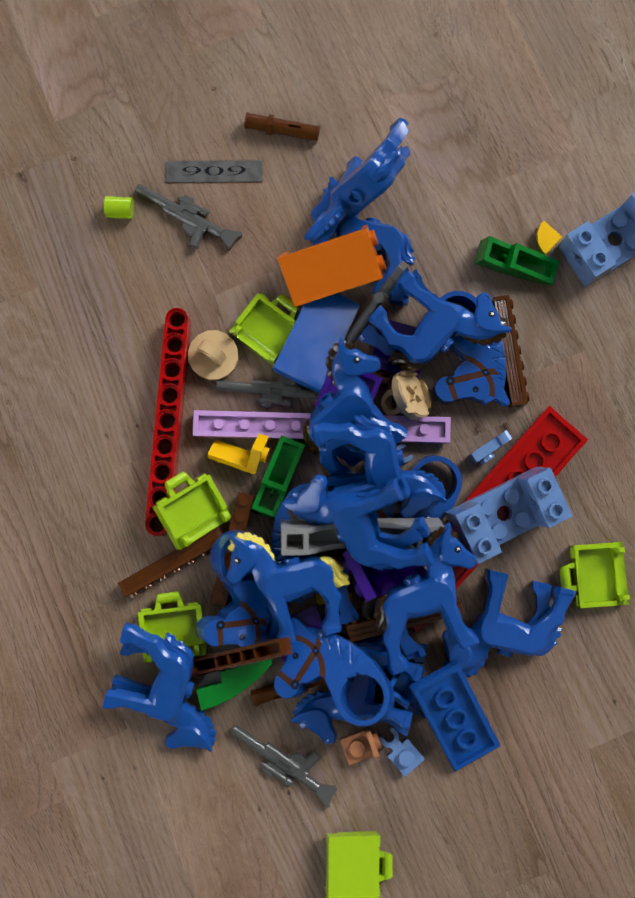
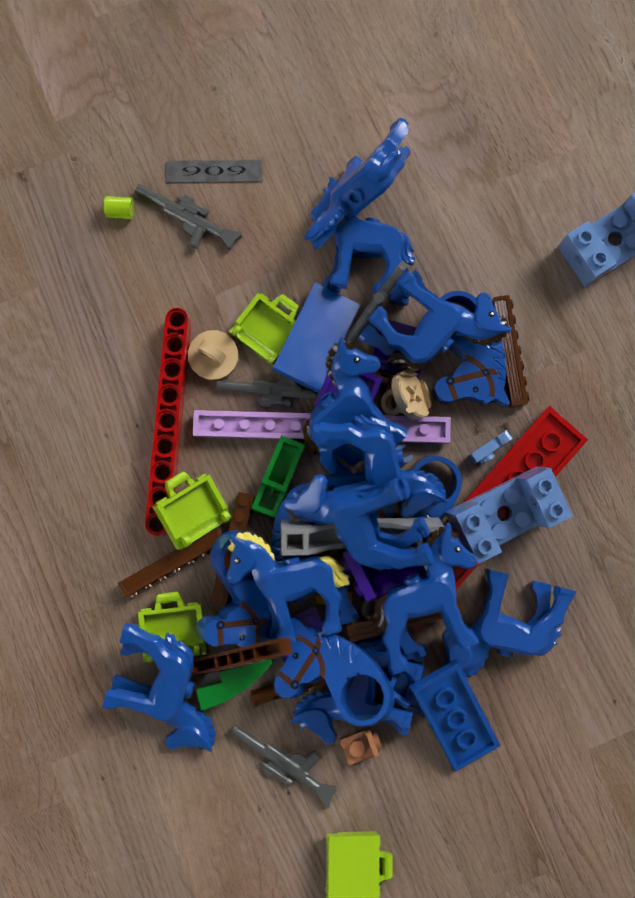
yellow bracket [207,434,270,475] -> none
reddish brown pin [244,112,320,142] -> none
orange panel [277,225,386,307] -> none
medium blue plate [379,726,425,777] -> none
green slope [474,236,559,285] -> none
yellow tile [536,220,562,255] -> none
lime piece [559,542,630,608] -> none

